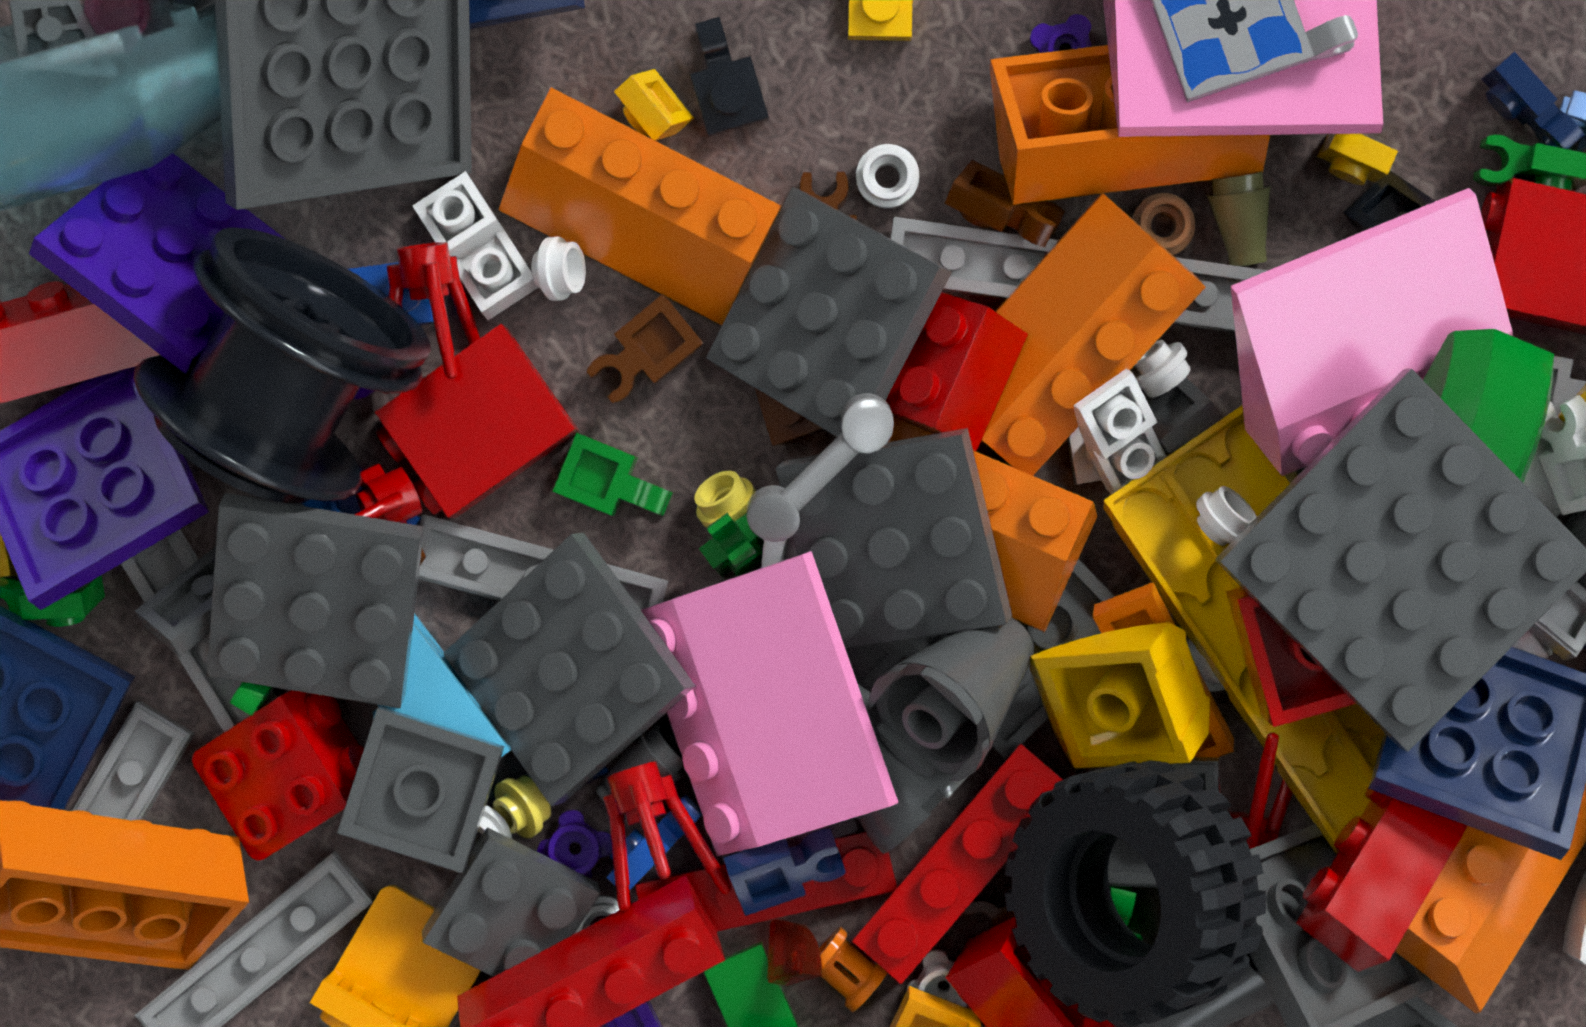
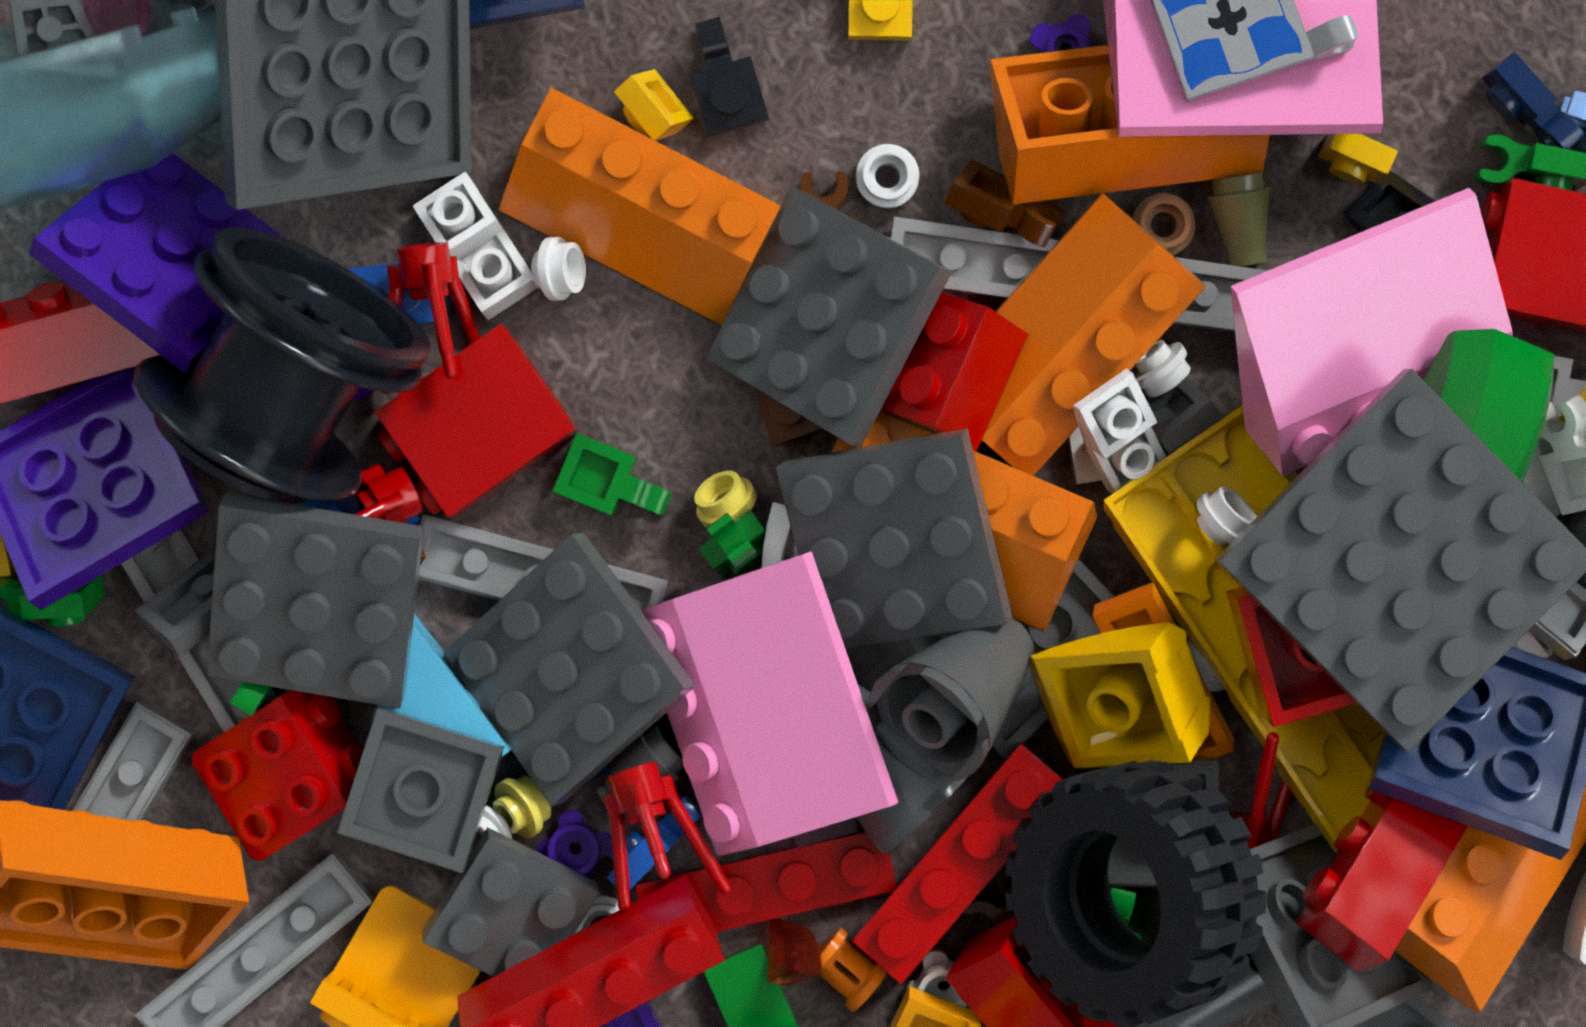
reddish brown plate [586,294,704,404] -> none
dark blue plate [724,829,846,916] -> none
light grey bar [747,393,894,542] -> none

